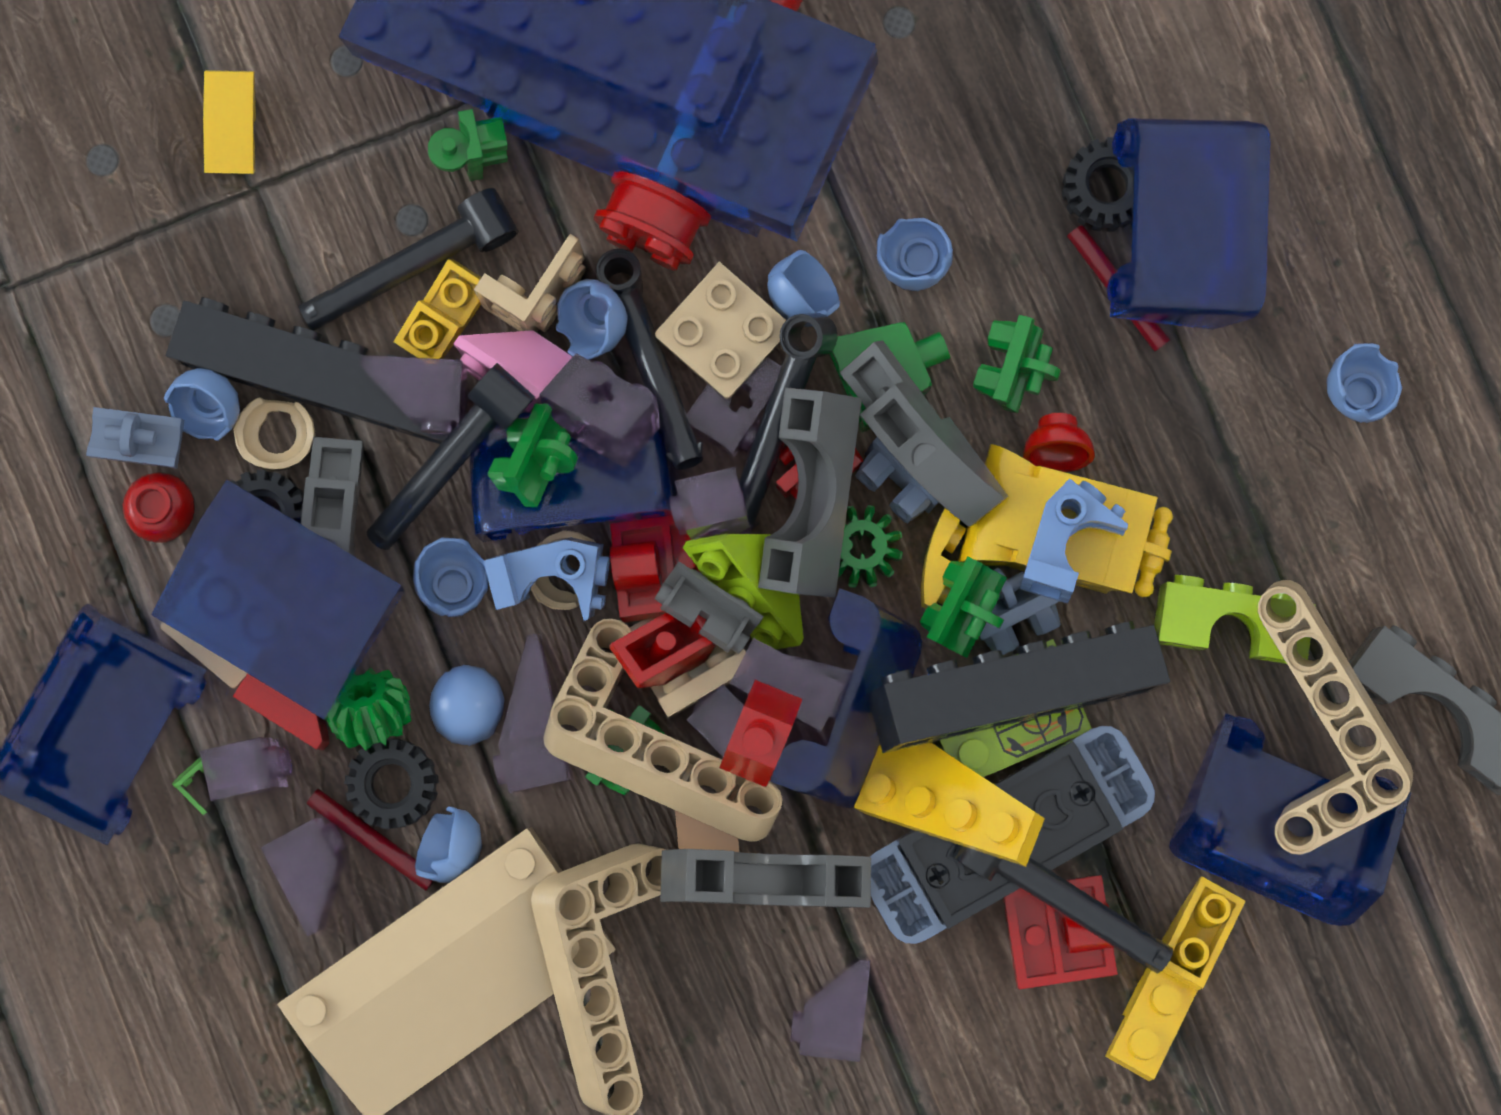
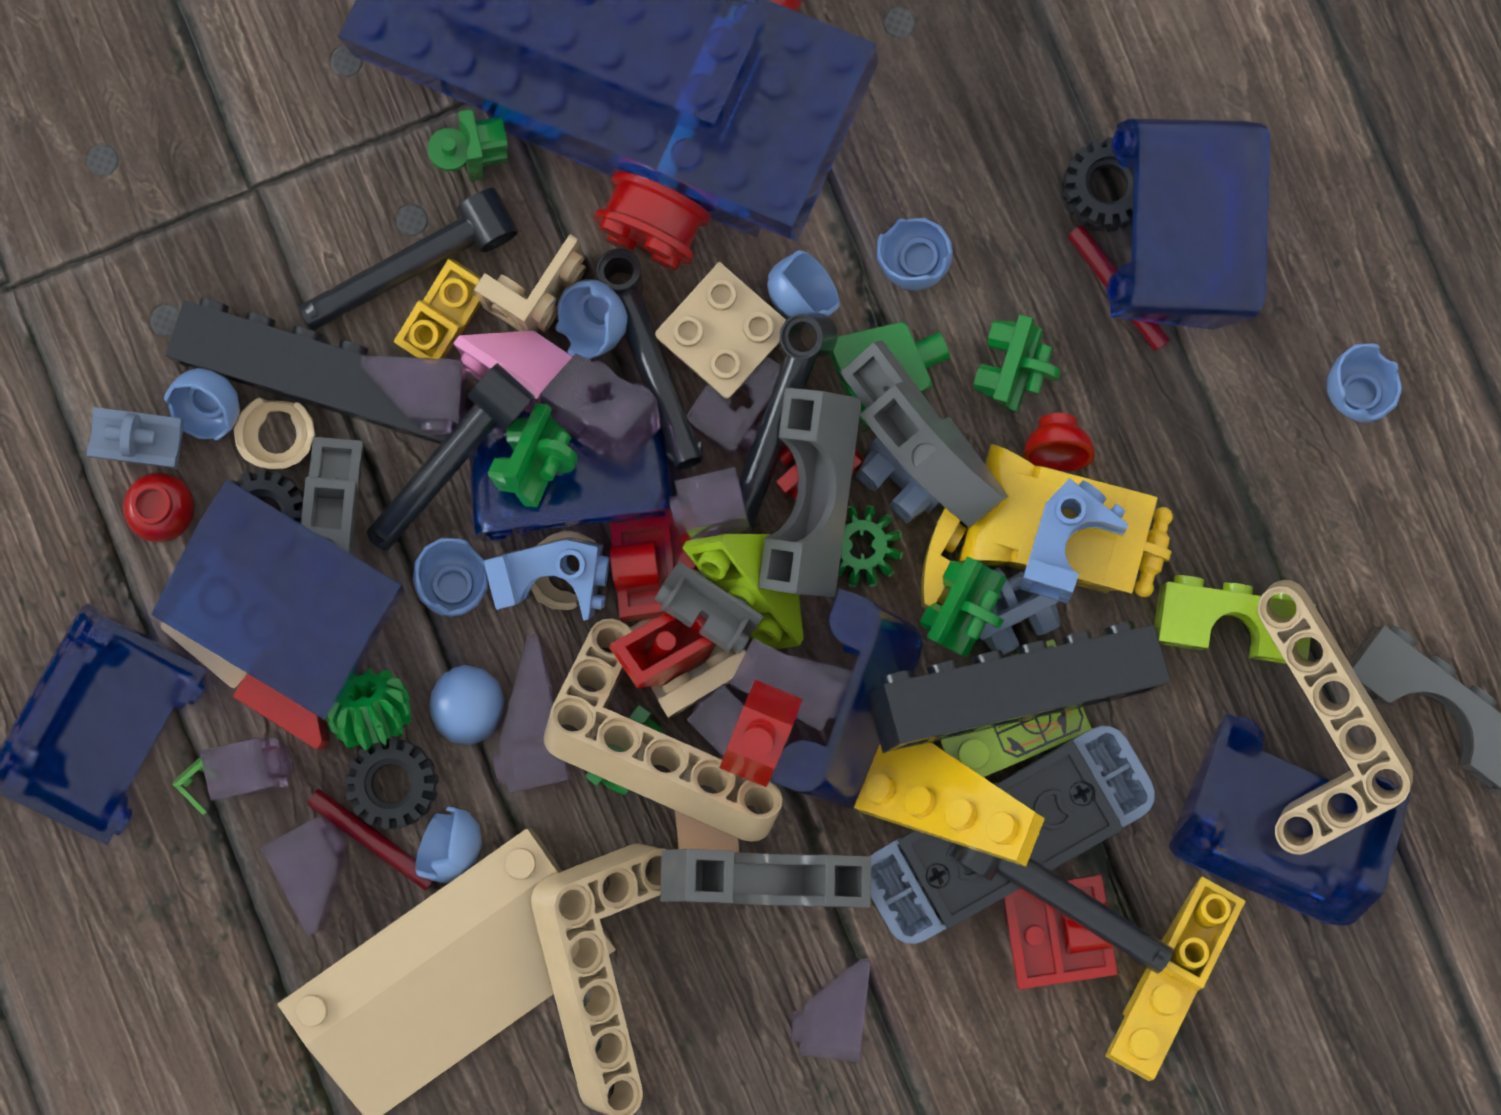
yellow slope [203,70,256,174] -> none

